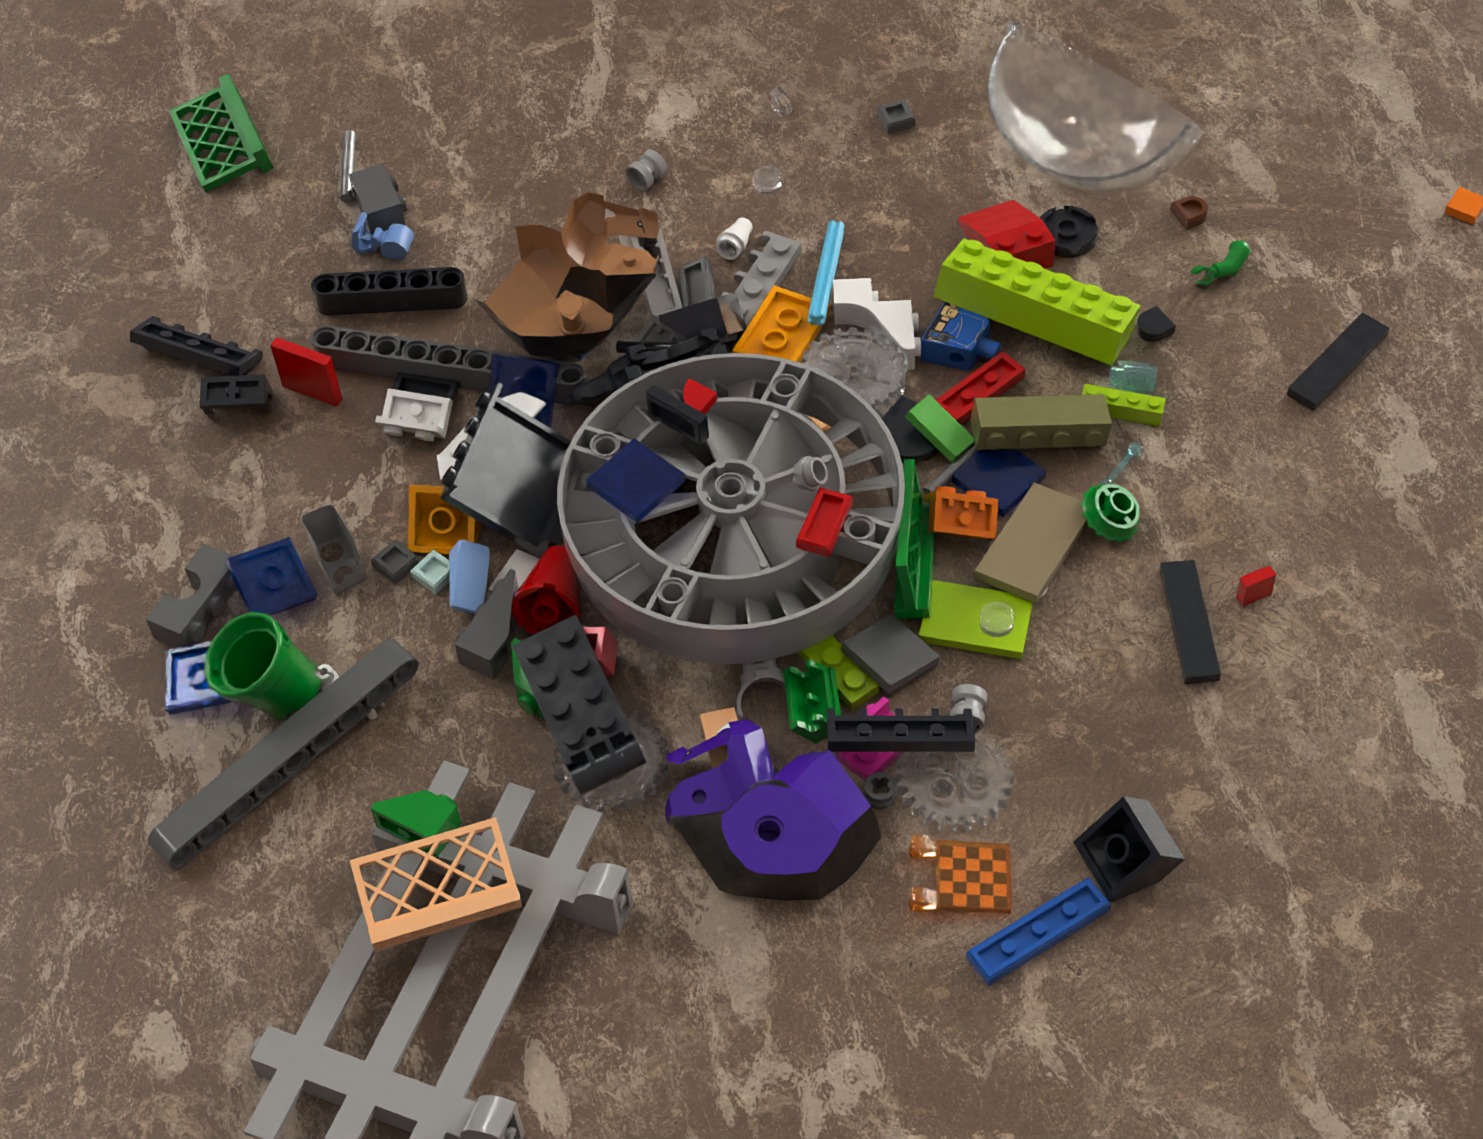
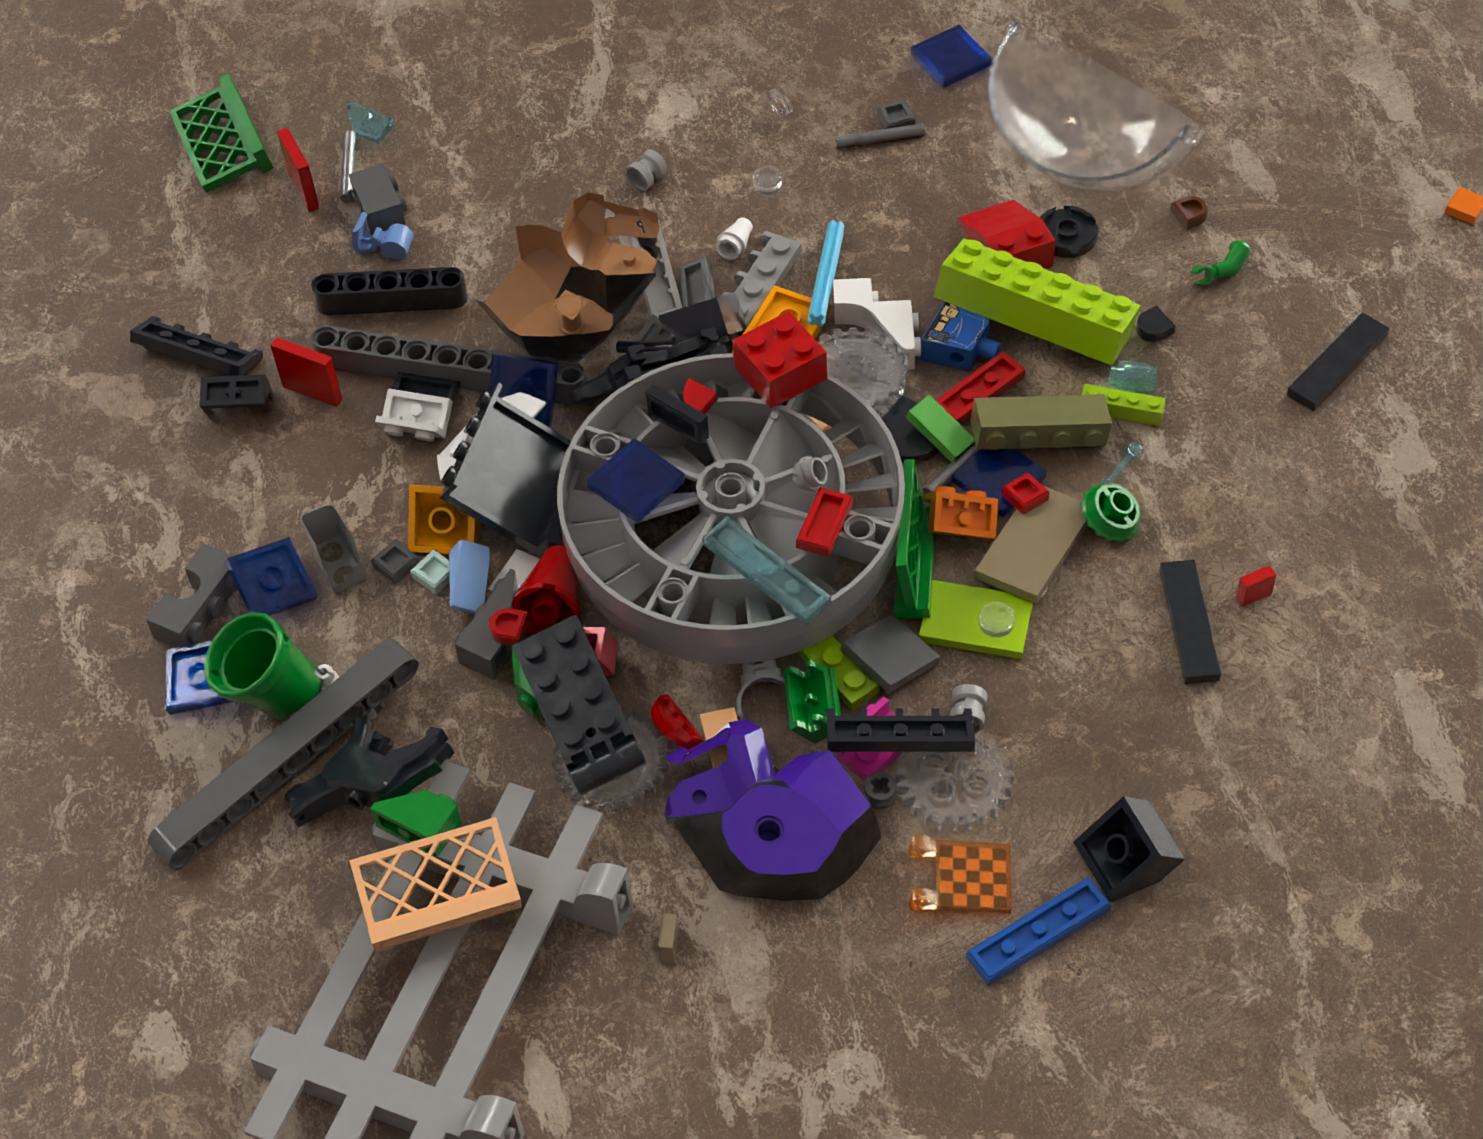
none -> red tile [277,128,319,212]
none -> black animal [285,715,455,827]
none -> clear light blue tile [346,100,395,144]
none -> red tile [489,608,529,645]
none -> red tile [650,694,704,750]
none -> dark tan tile [658,913,679,965]
none -> clear light blue tile [702,516,831,625]
none -> red brick [732,311,828,409]
none -> flat silver bar [835,123,925,148]
none -> clear blue tile [911,25,992,88]
none -> red tile [1001,472,1050,515]

